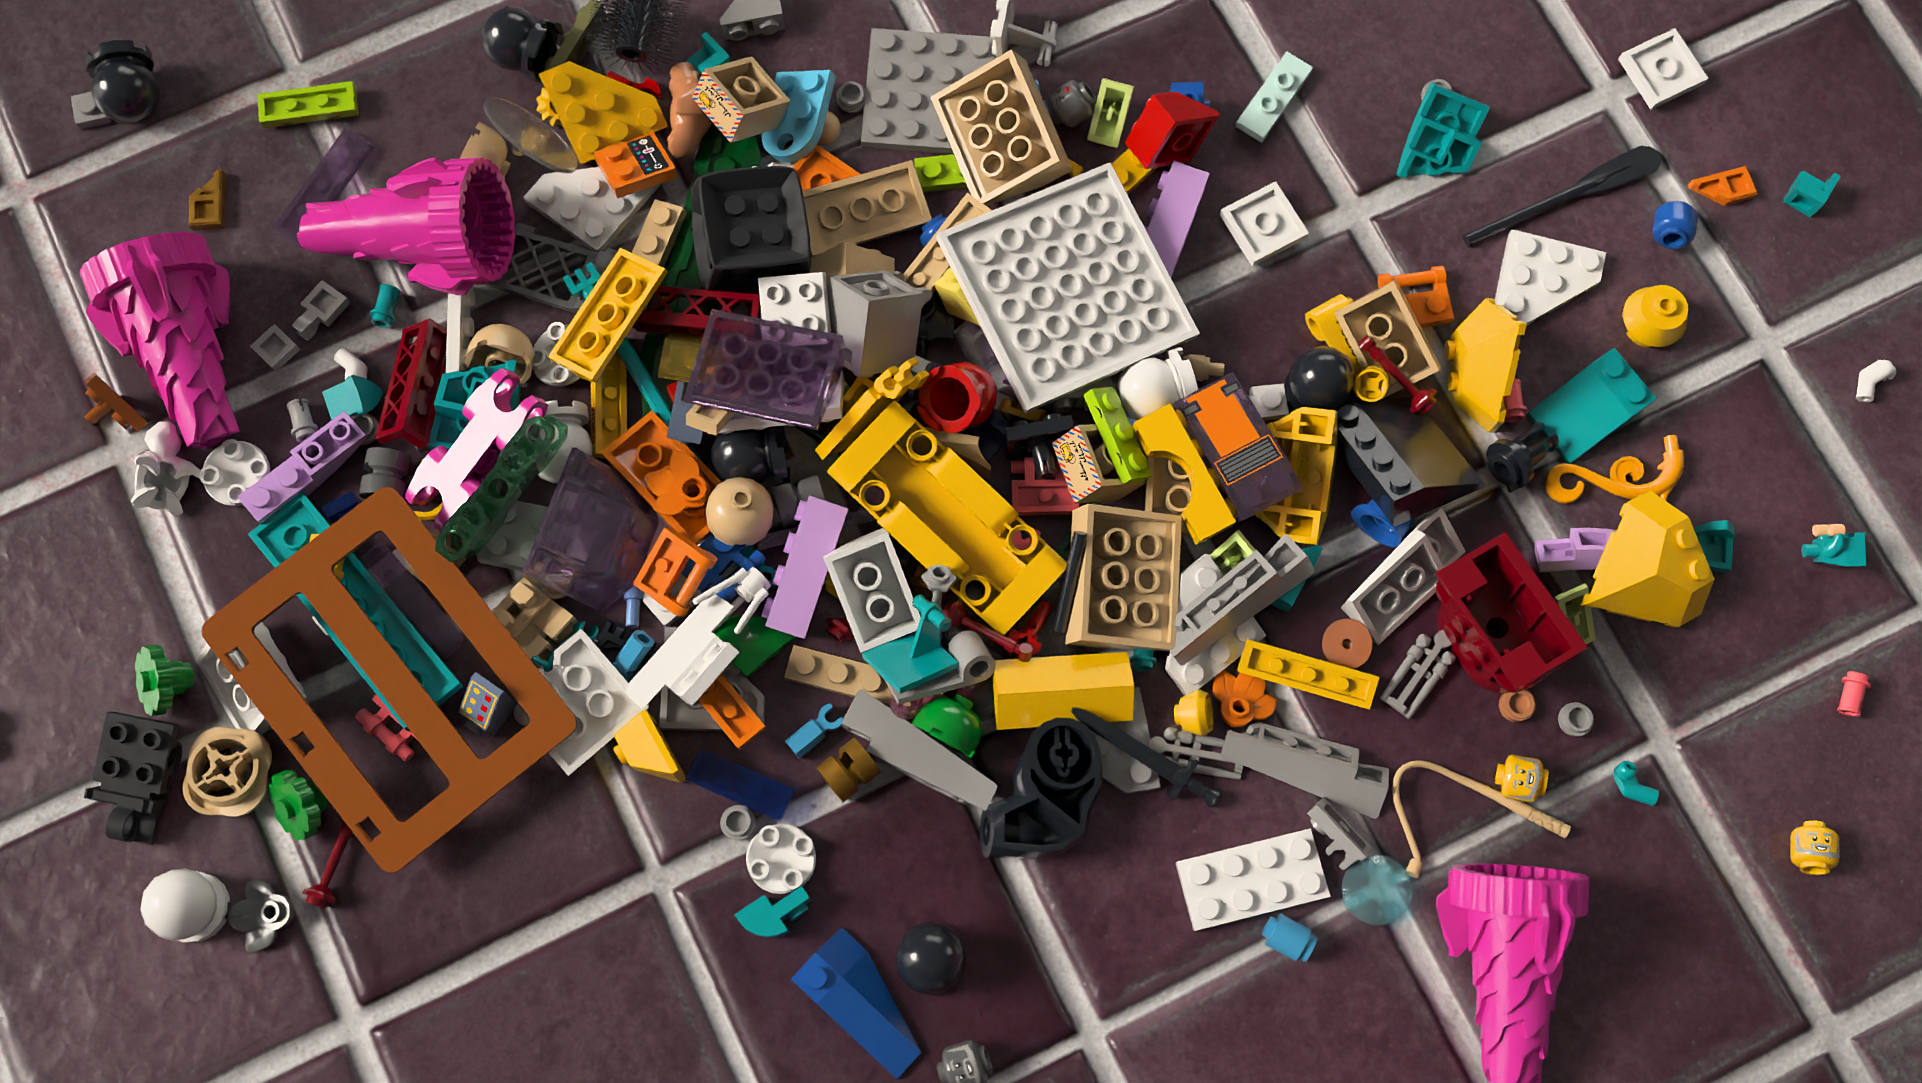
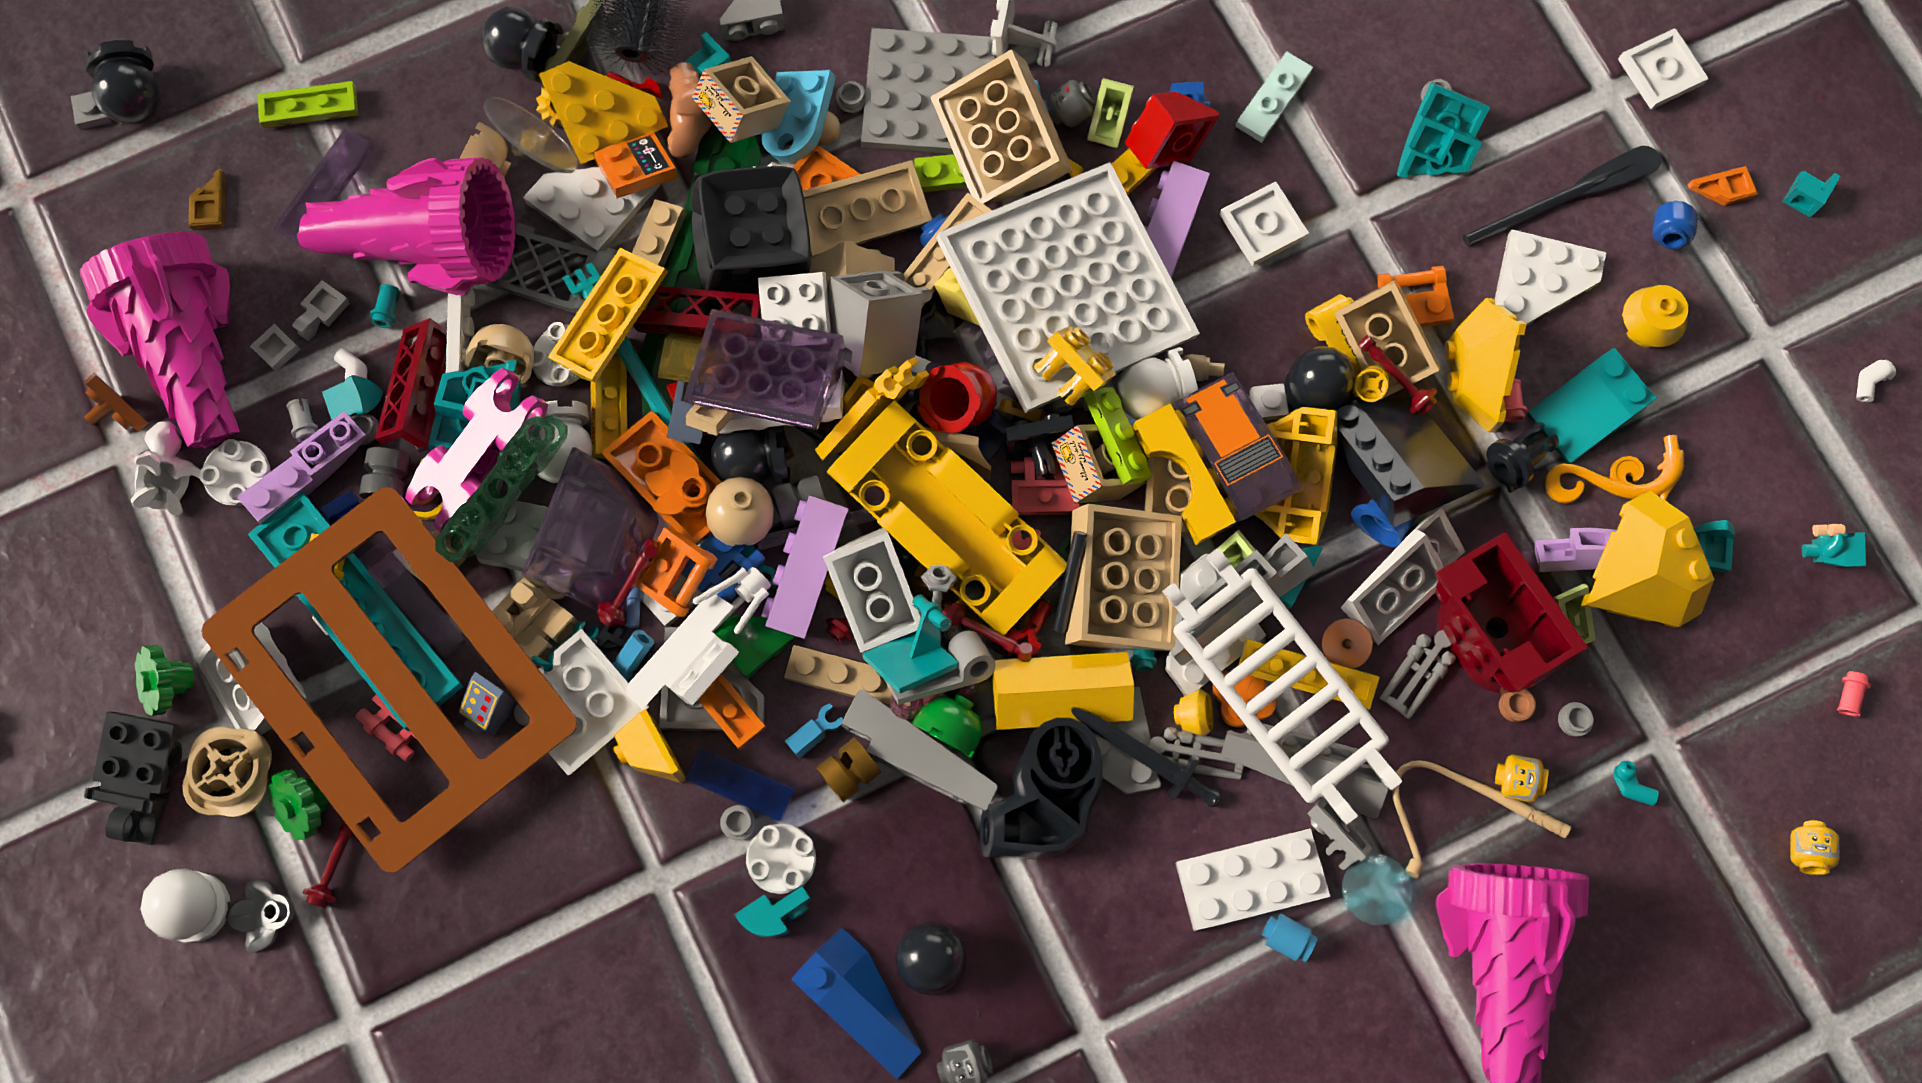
none -> dark red piece [597,540,658,627]
none -> yellow plate [1034,325,1116,406]
none -> white bar [1162,549,1403,825]

